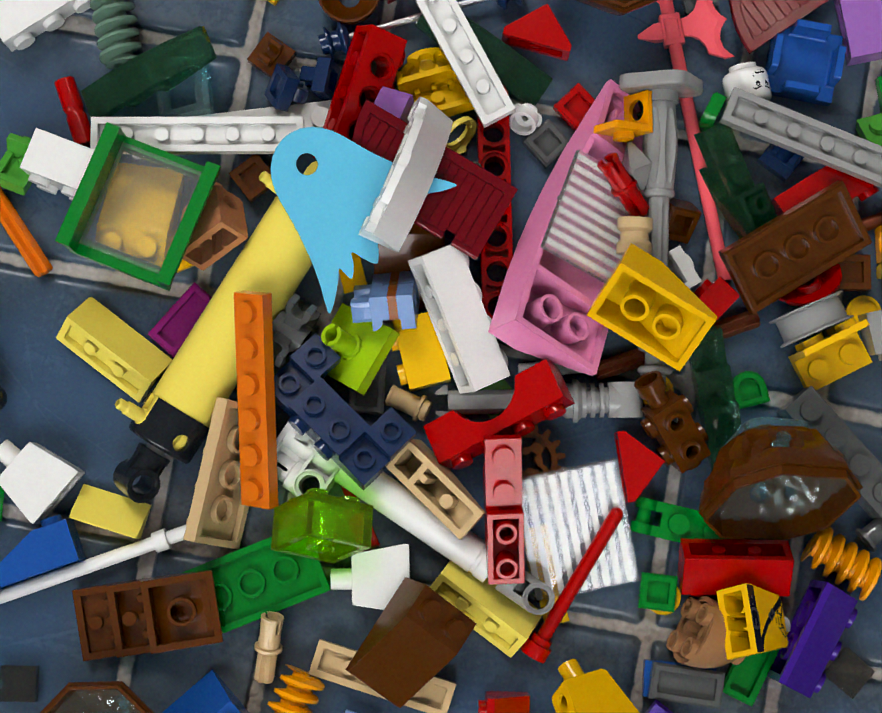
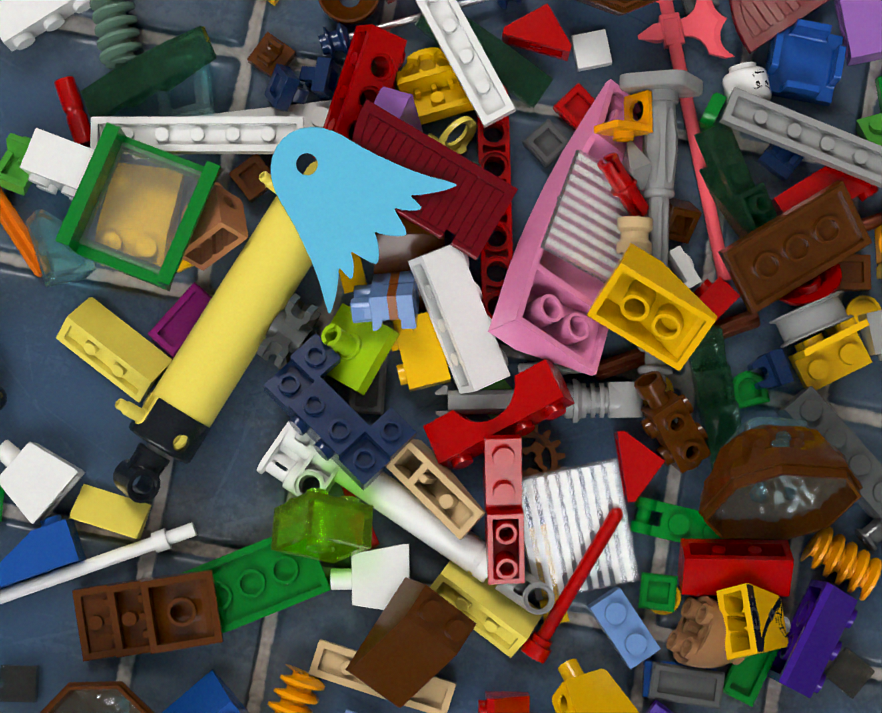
tan plate [183,397,249,549] -> none
orange plate [234,290,279,510] -> none
tan axle [254,611,284,684] -> none
white windscreen [358,96,453,252] -> none
tan pin [385,385,432,422] -> none
white plate [509,103,542,136] -> none
none -> clear light blue slope [26,209,96,287]
none -> white tile [571,29,612,72]
none -> medium blue brick [587,586,661,669]
none -> dark blue tile [747,348,794,390]

